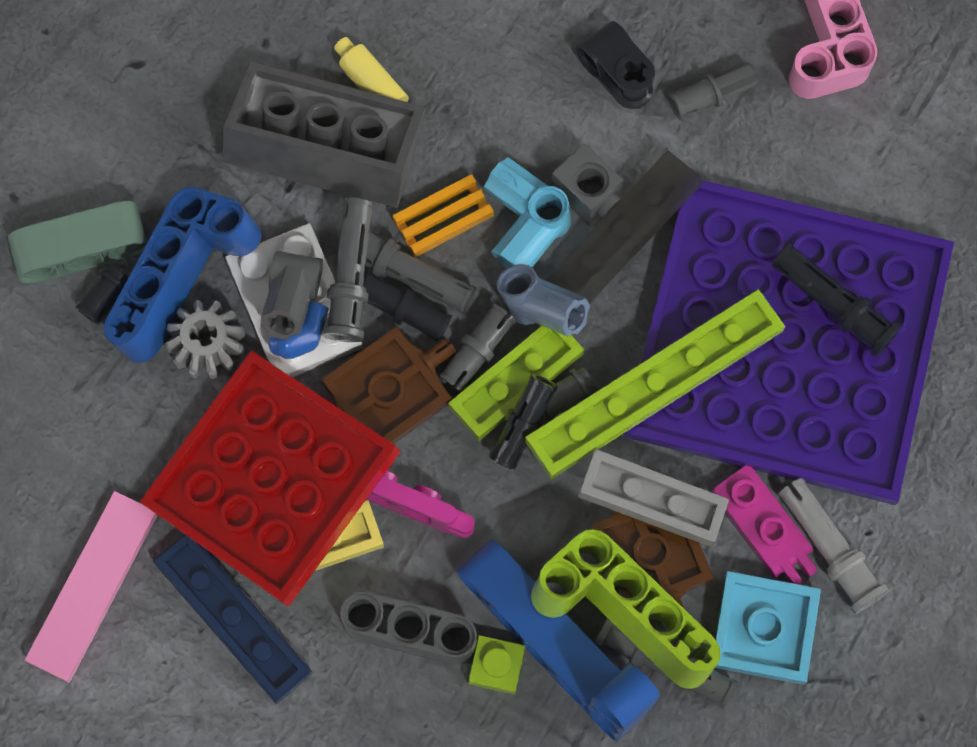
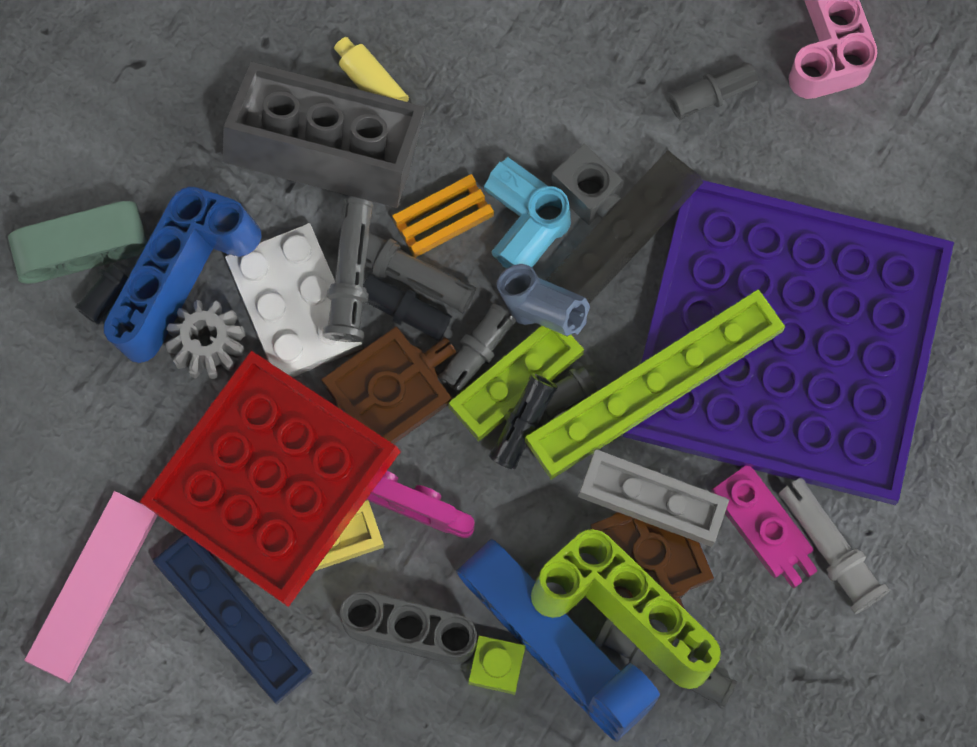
dark grey piece [261,250,323,340] -> none
blue arm [268,302,329,359] -> none
black piece [575,21,655,109] -> none
medium azure plate [715,571,821,685] -> none
black pin [771,243,902,358] -> none

